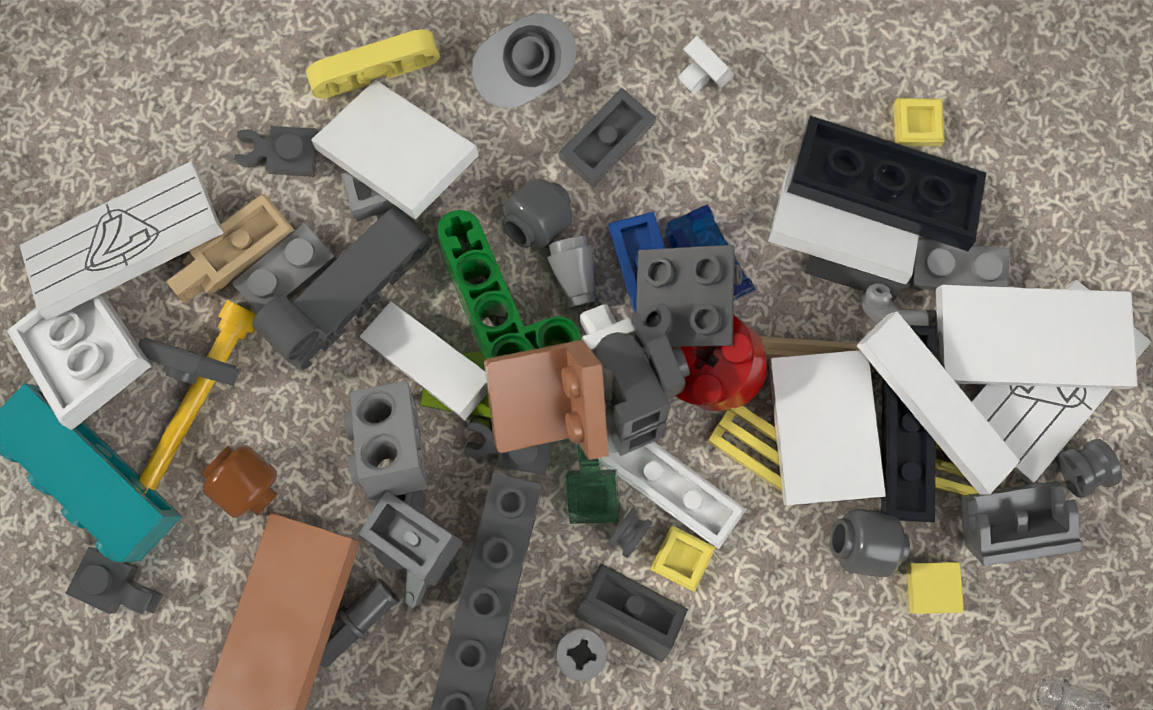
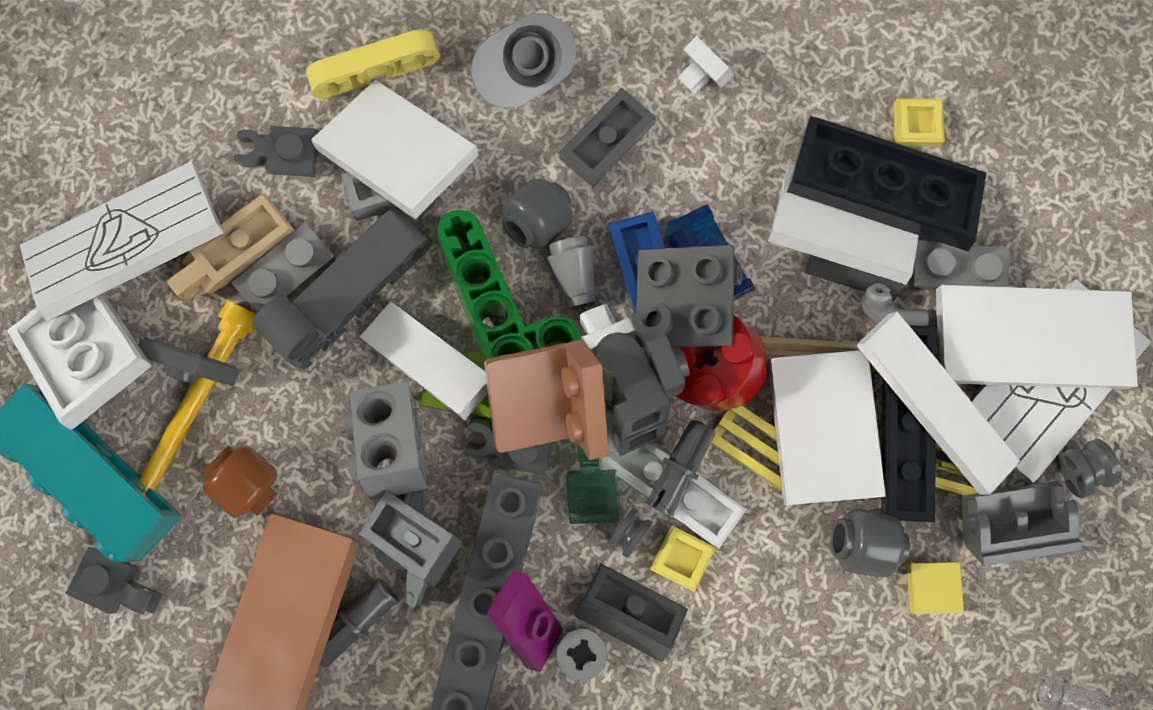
none -> magenta plate [488,570,563,672]
none -> dark grey axle [644,420,715,518]

